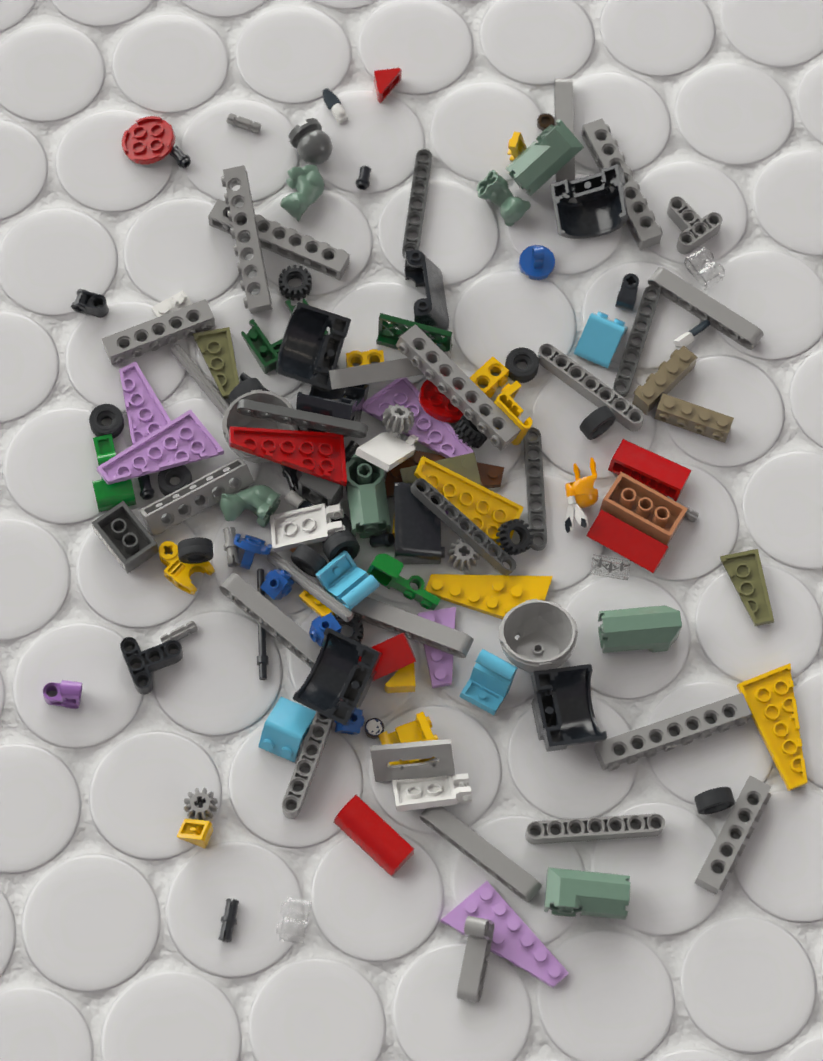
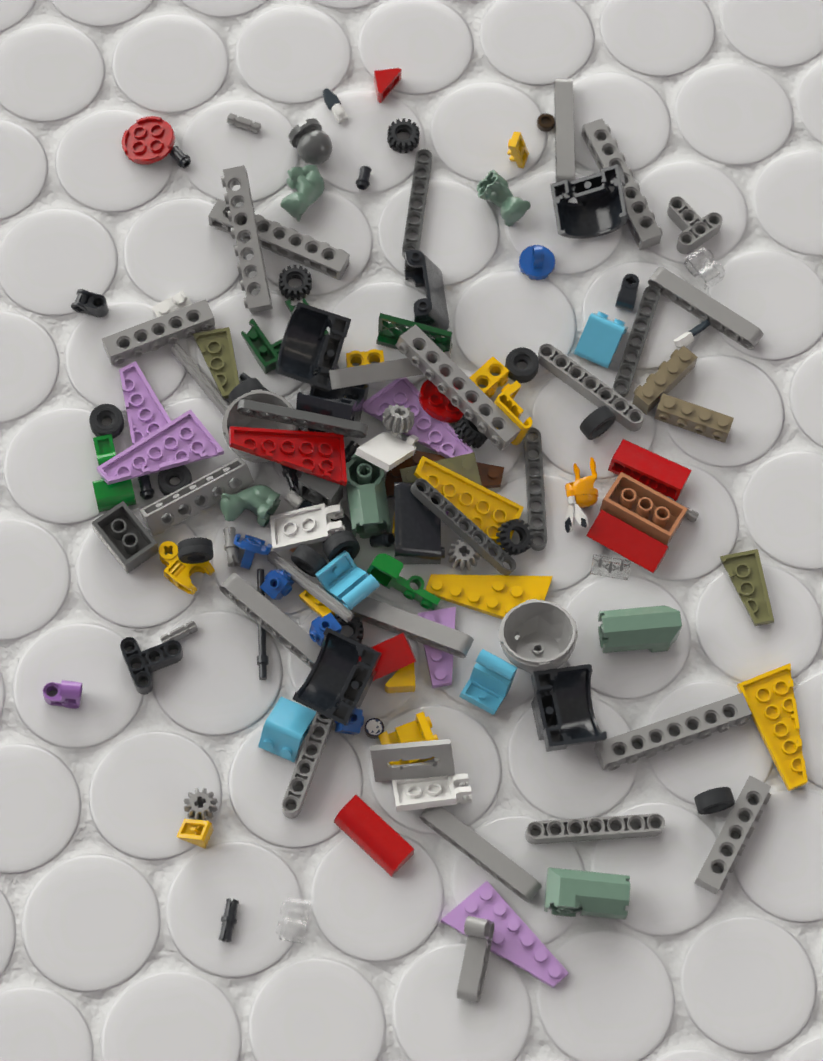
sand green brick [505,119,584,196] -> none
none -> black tyre [387,118,420,153]

